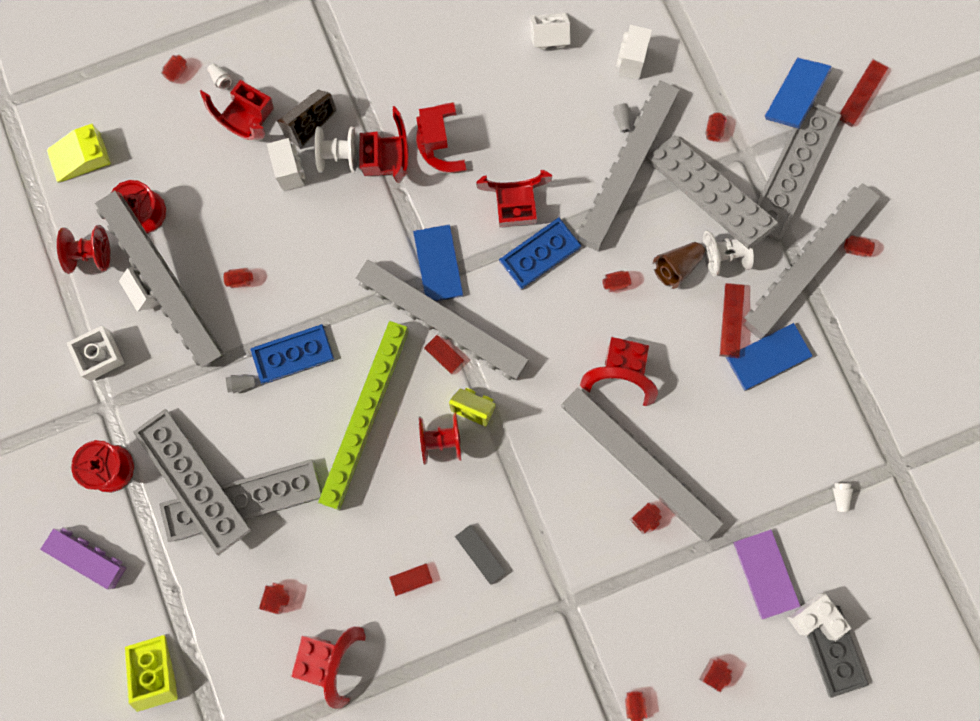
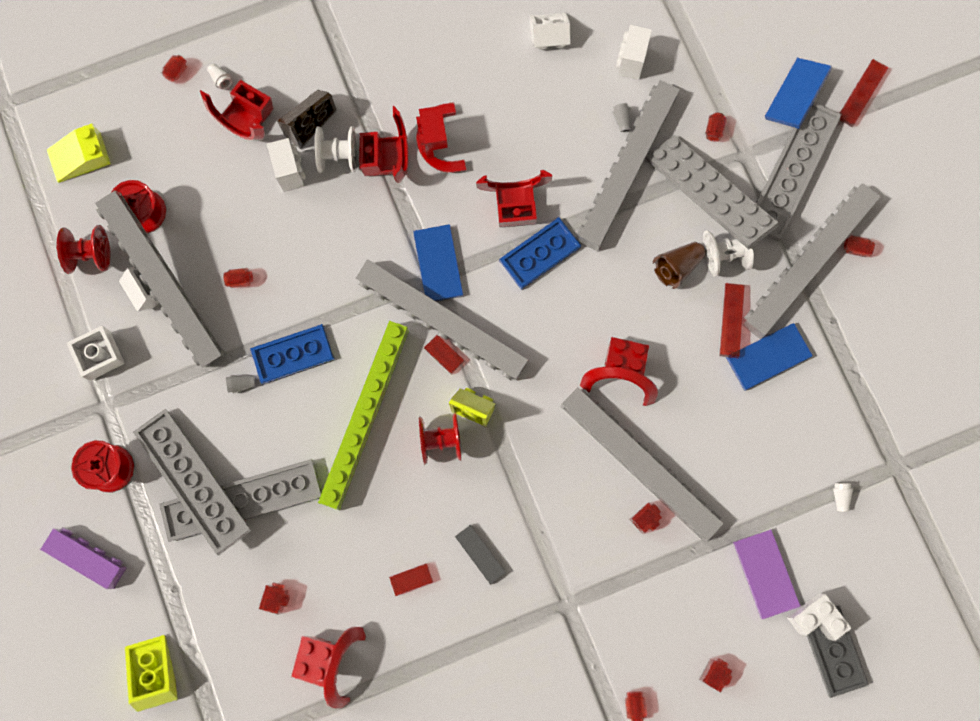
clear red brick [602,270,631,293] -> none

